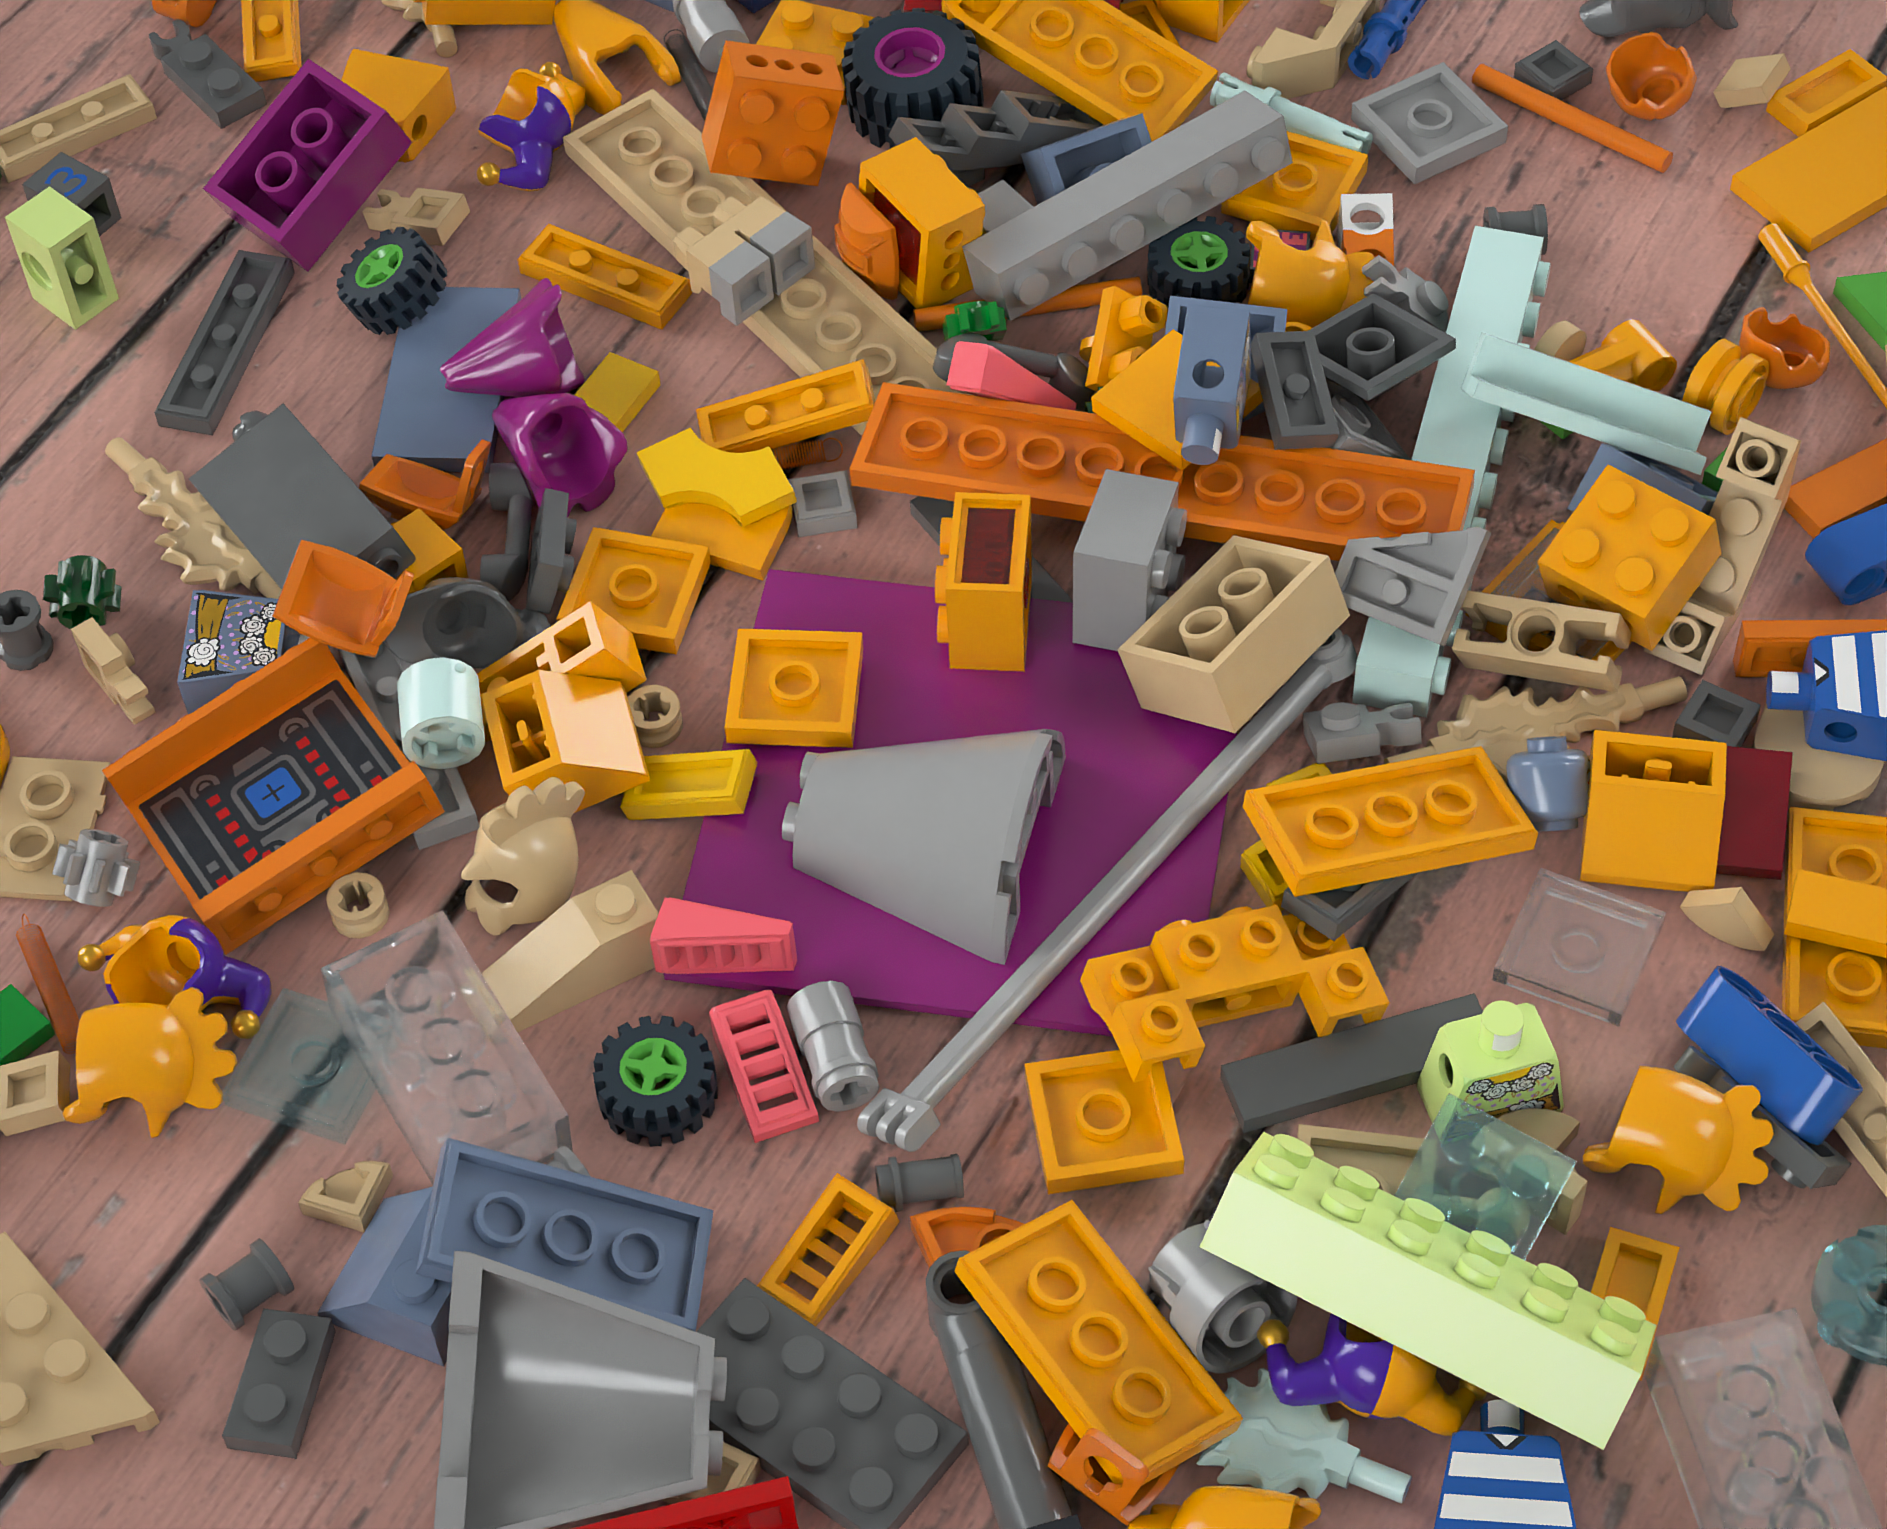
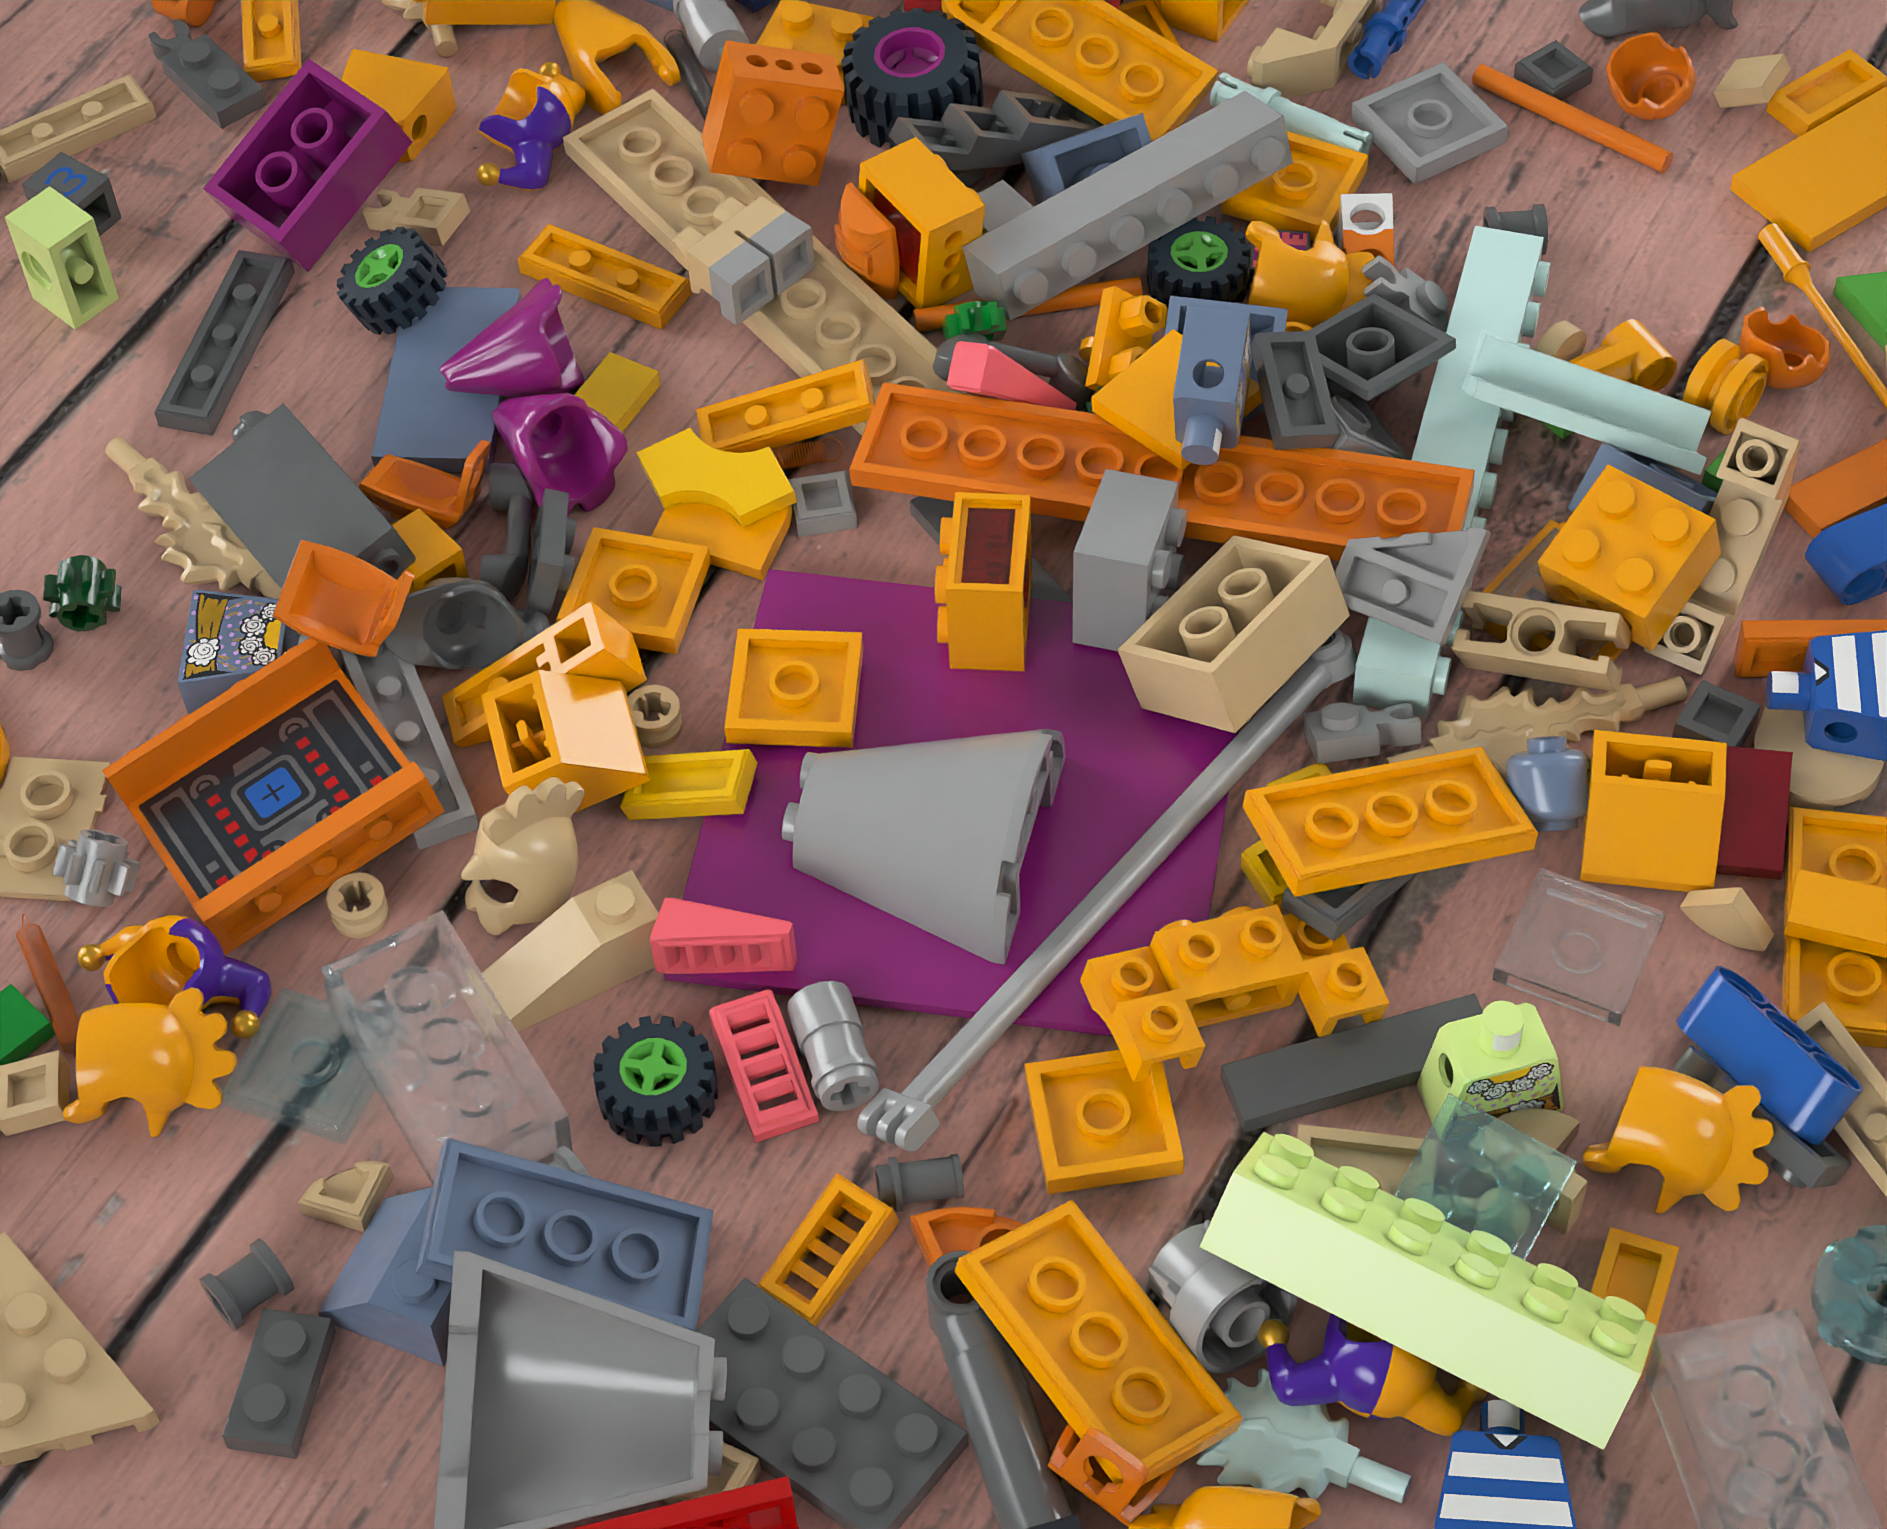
tan plate [71,617,156,725] -> none
light aqua piece [397,657,485,769] -> none

